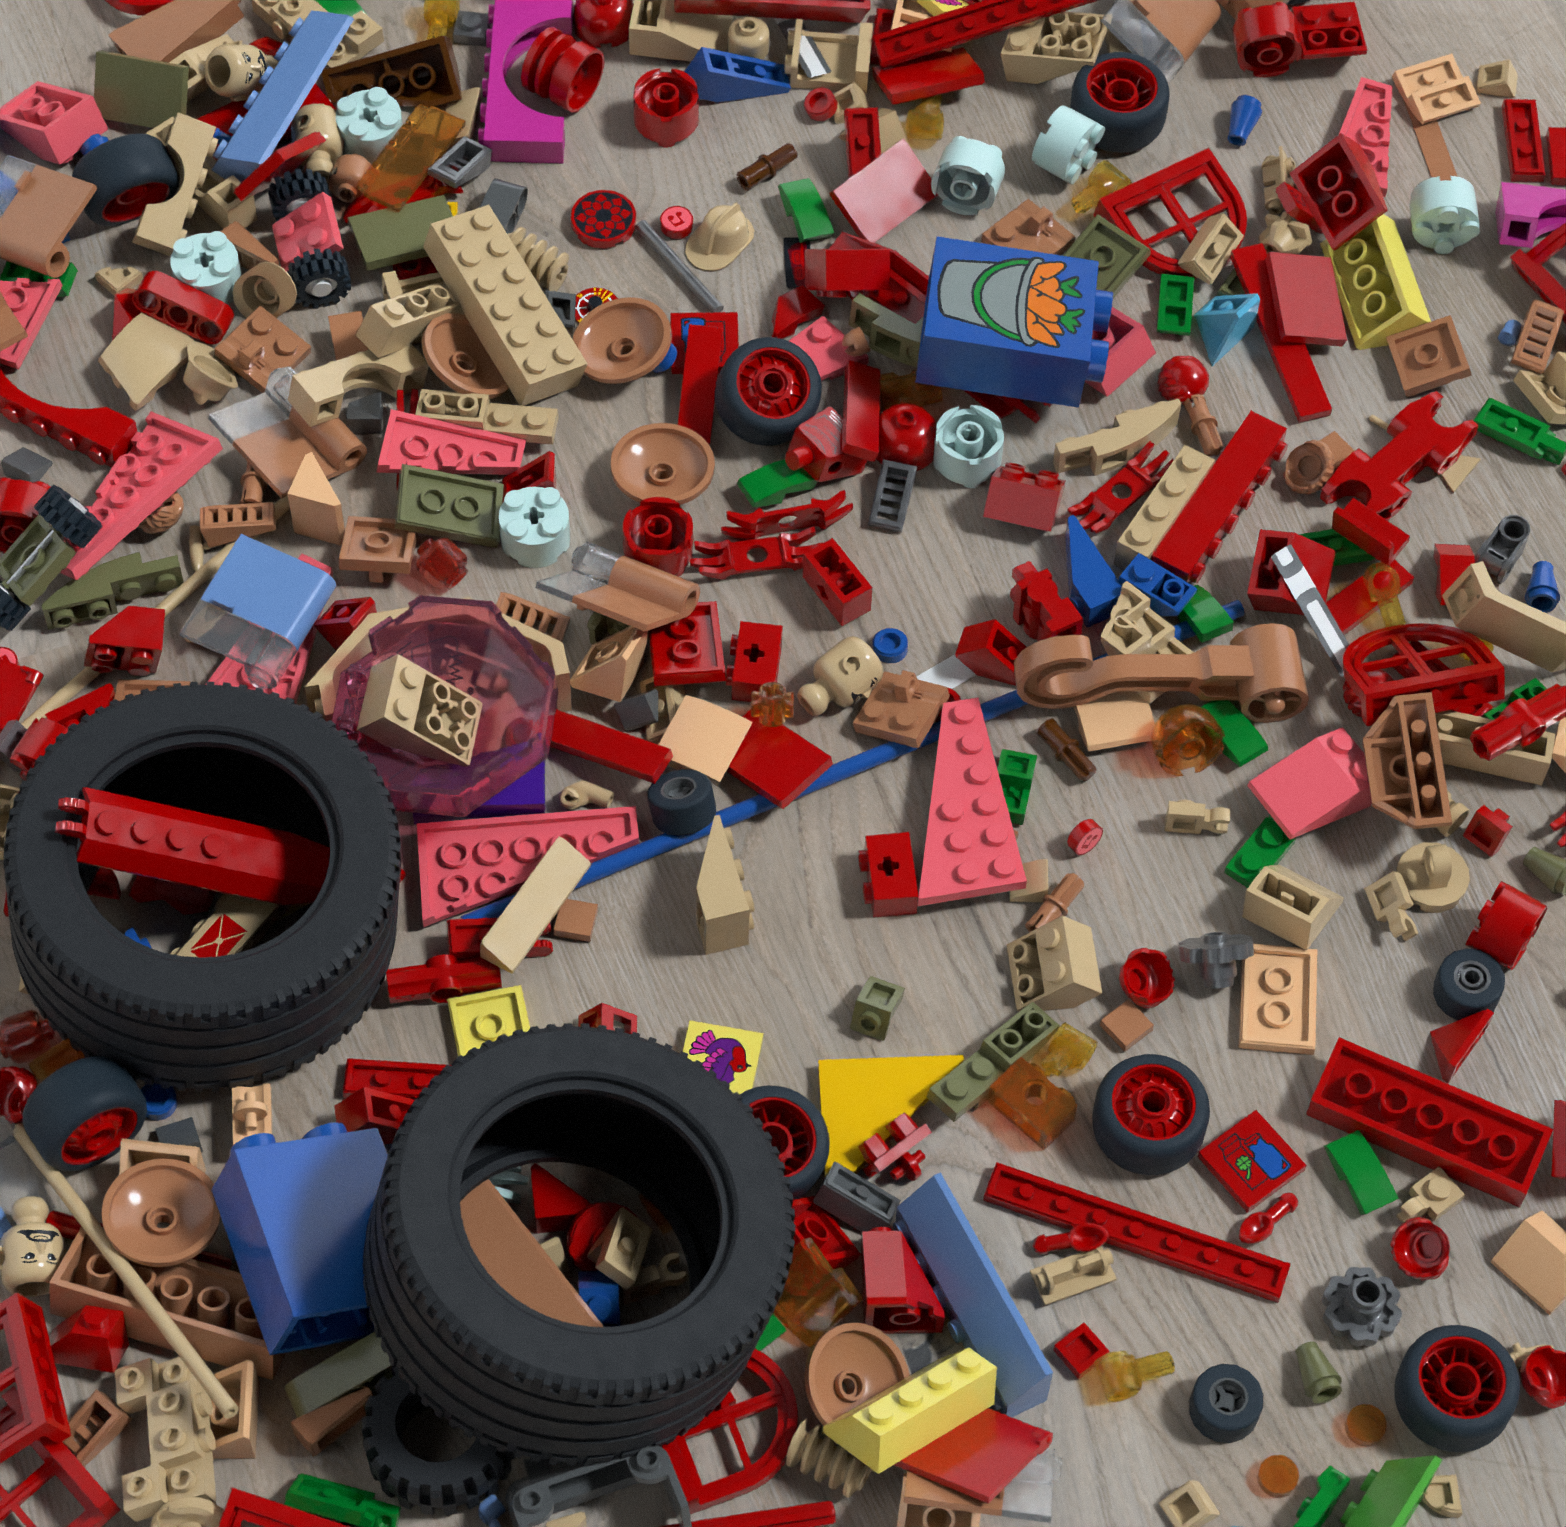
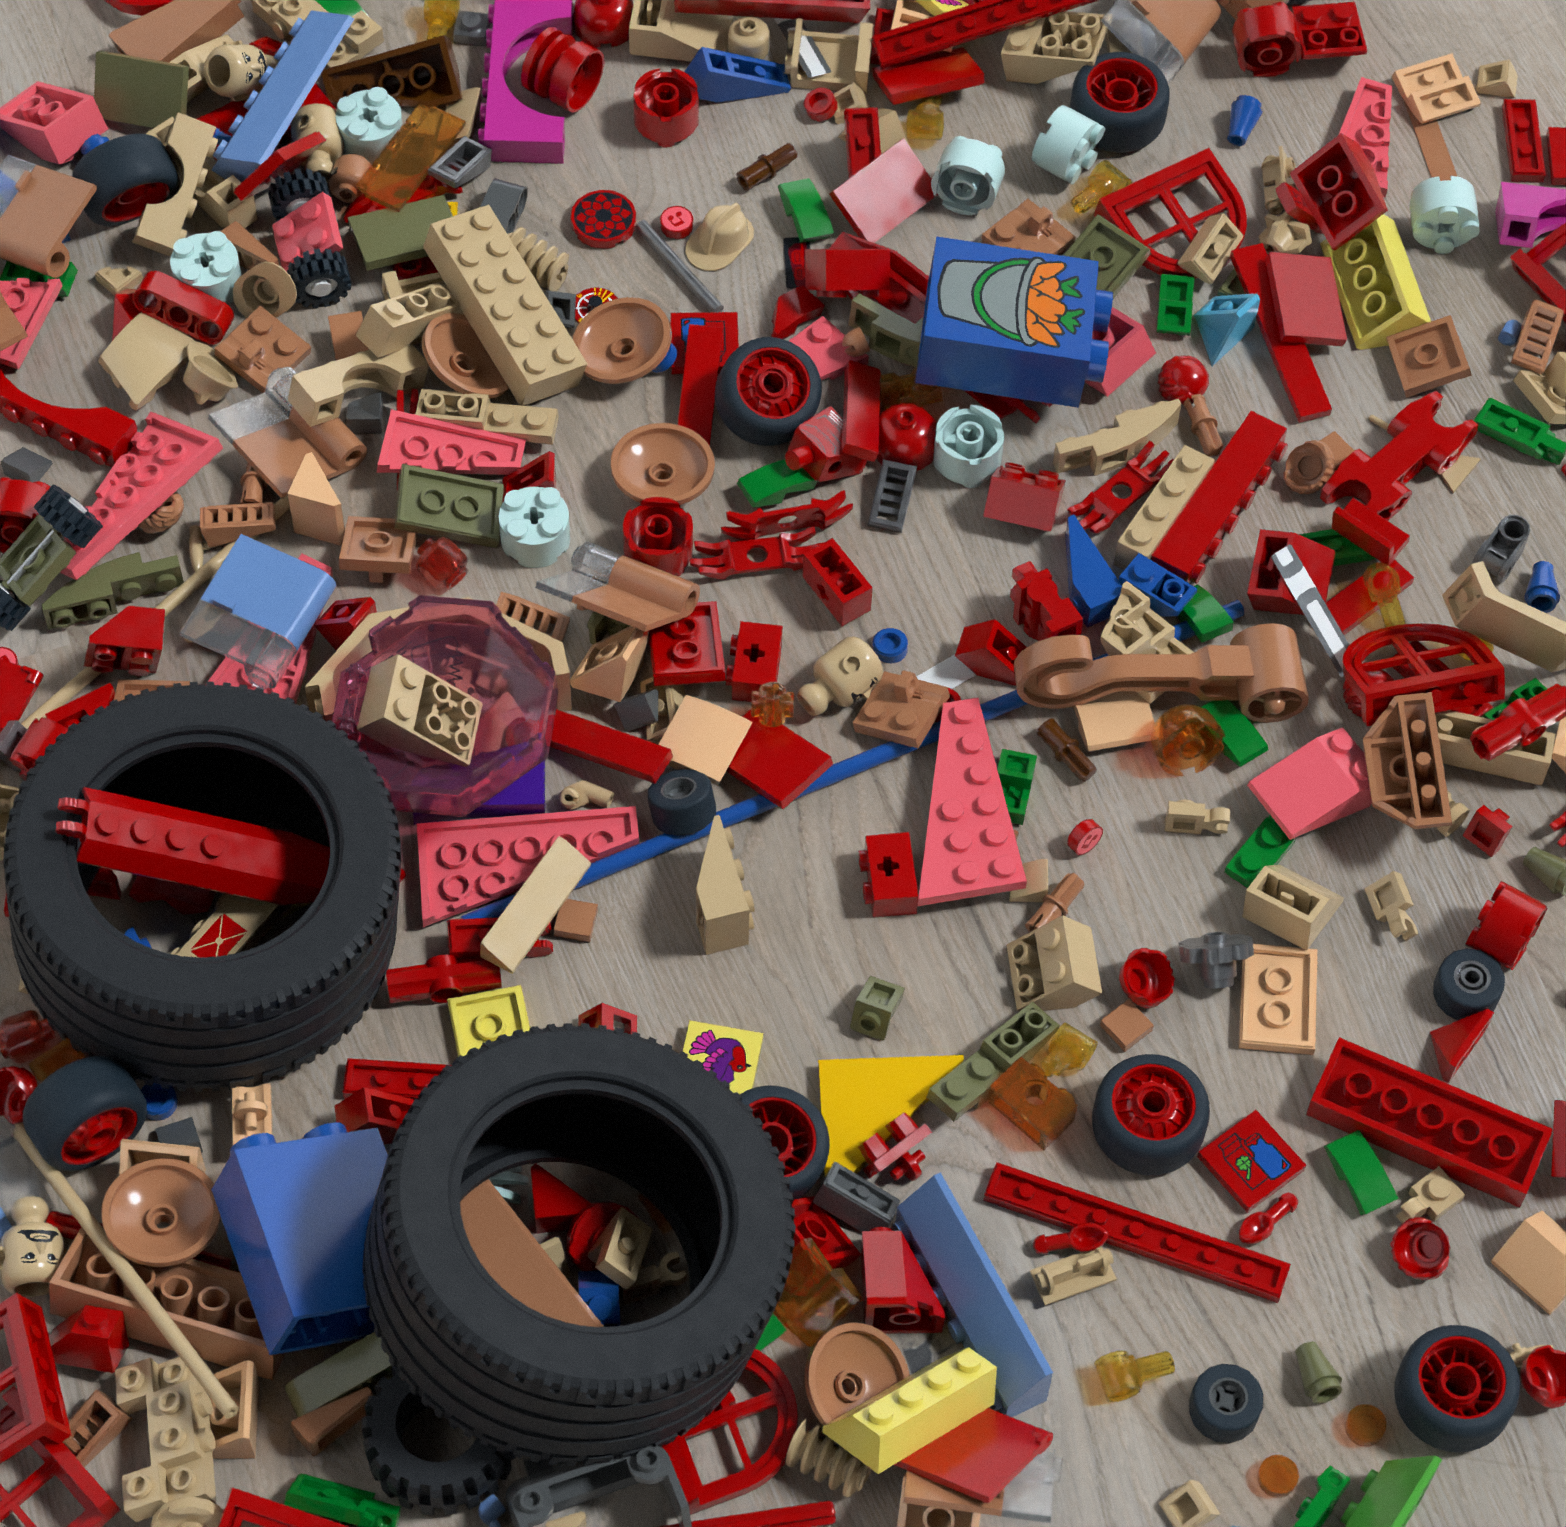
red tile [1053,1322,1110,1380] -> none
flat silver plant [1322,1267,1402,1346] -> none
tan tile [1396,842,1470,913] -> none
tan tile [1422,1475,1462,1518] -> none
red slope [1433,544,1475,605] -> none

